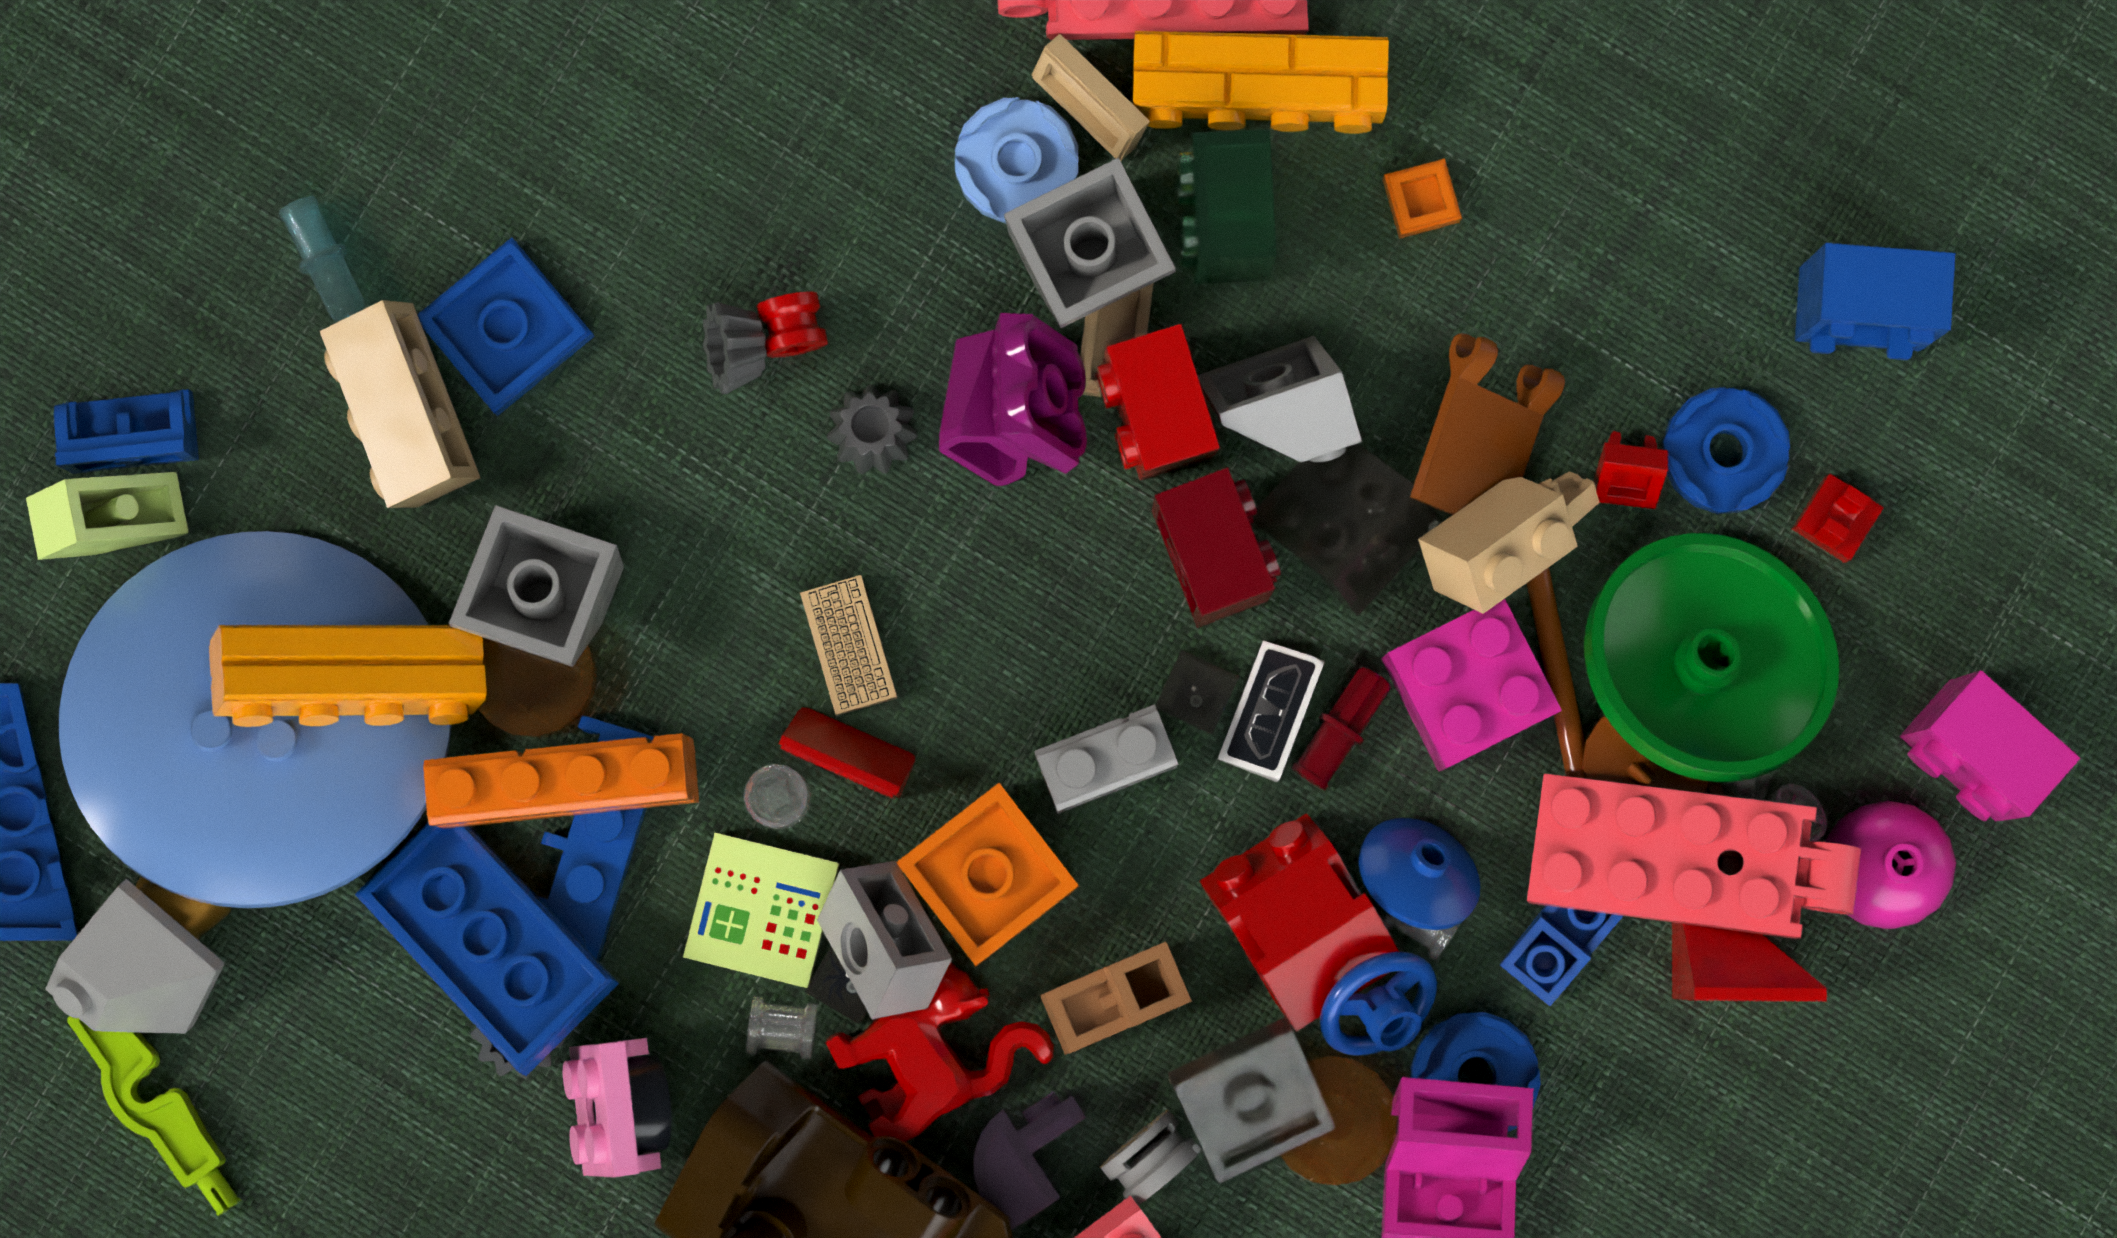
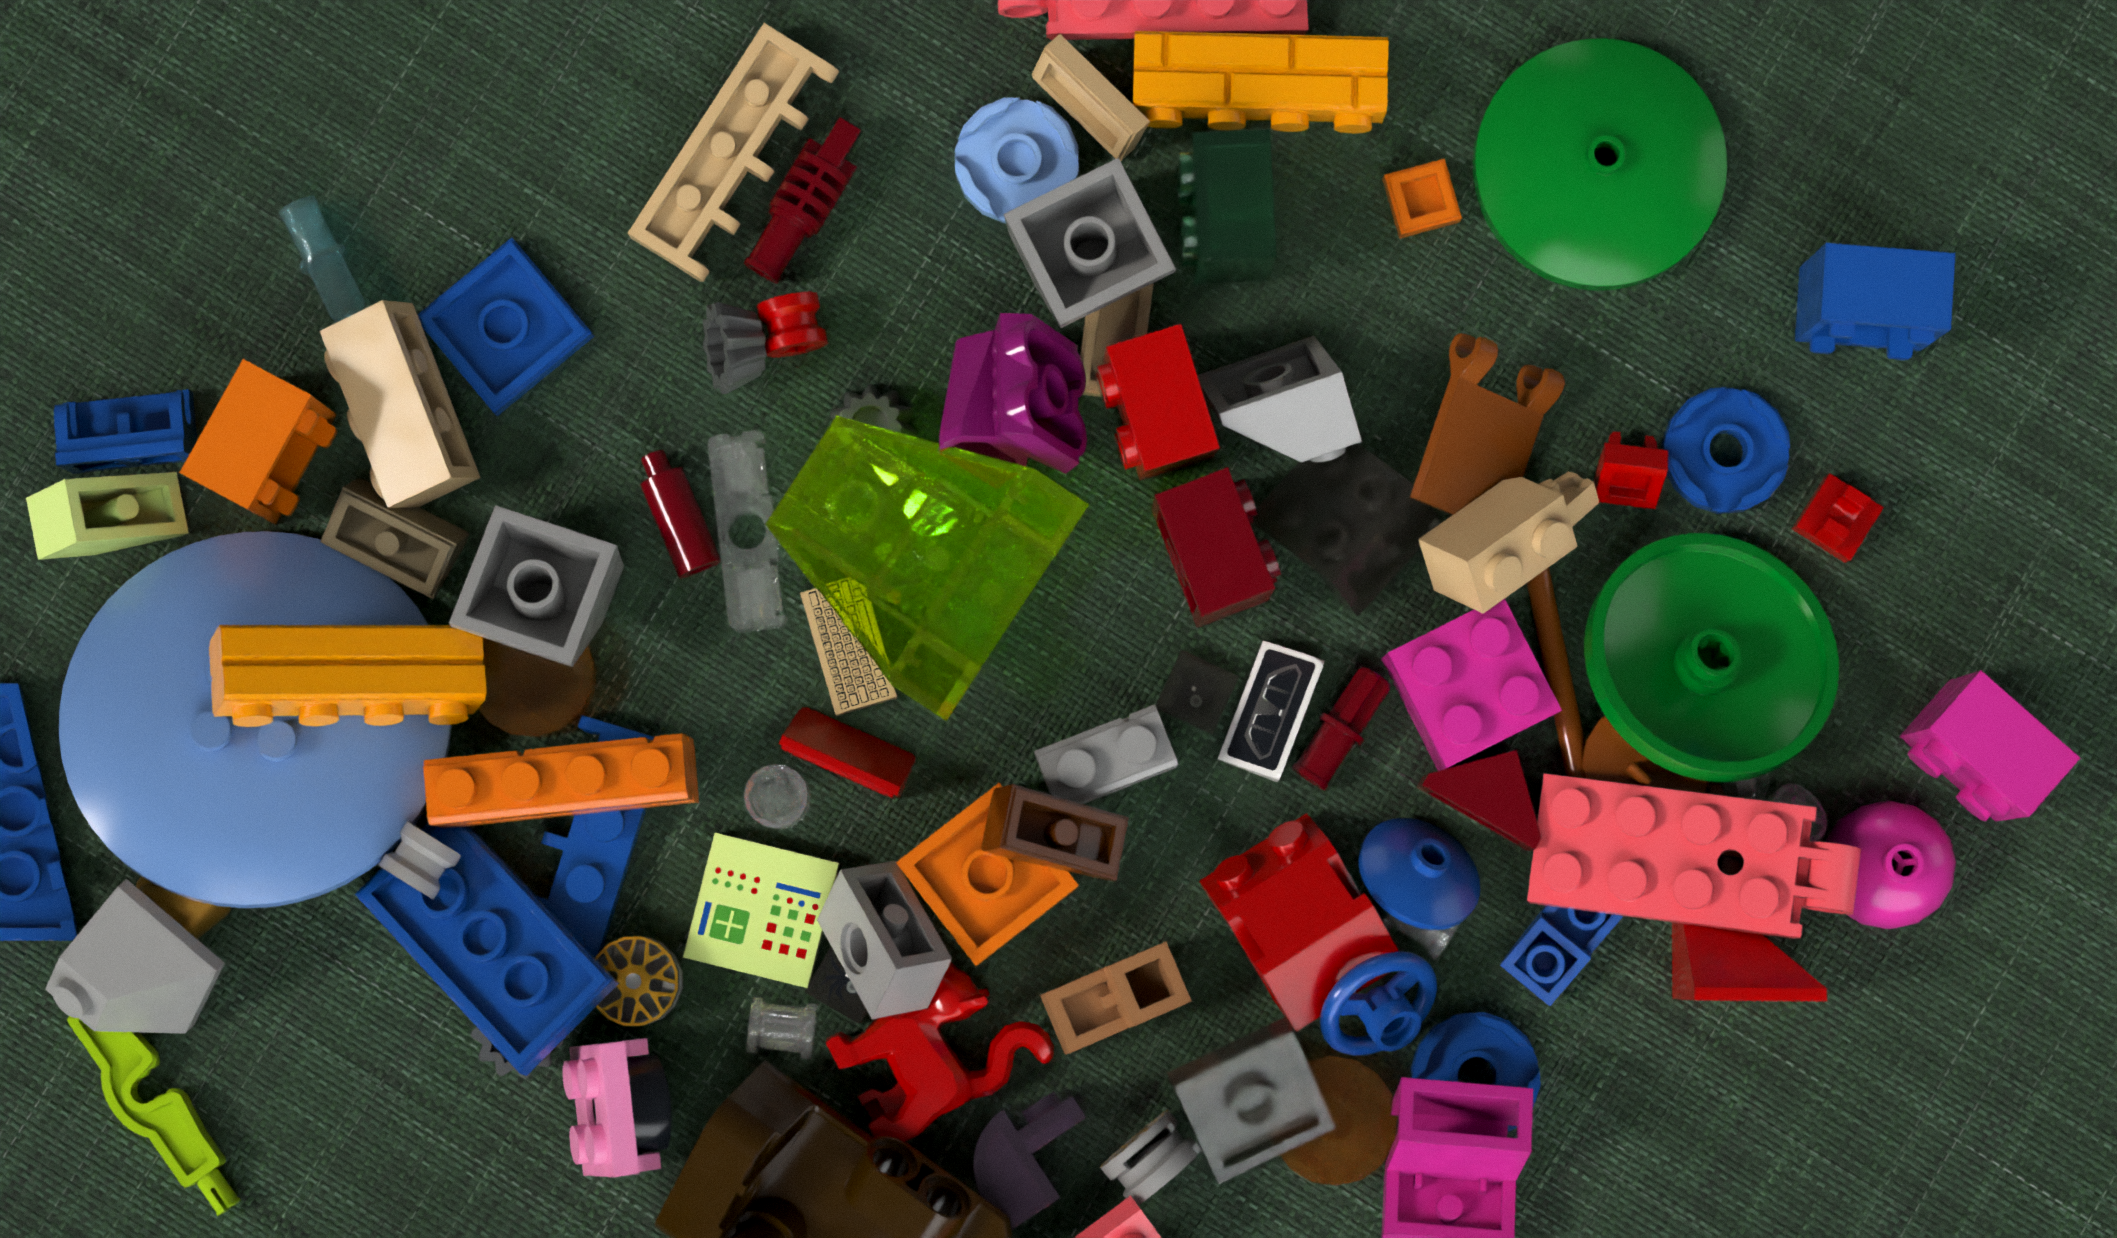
none -> orange container [179,359,338,525]
none -> dark tan slope [321,479,469,599]
none -> light grey wheel [379,821,462,900]
none -> wheel [595,936,683,1026]
none -> tan hinge [628,23,839,282]
none -> dark red cylinder [640,449,722,579]
none -> clear piece [708,430,788,633]
none -> dark red hinge [744,117,861,284]
none -> clear neon green wedge [765,416,1089,721]
none -> reddish brown slope [981,784,1129,881]
none -> dark red slope [1416,750,1541,851]
none -> green dish [1473,38,1727,291]

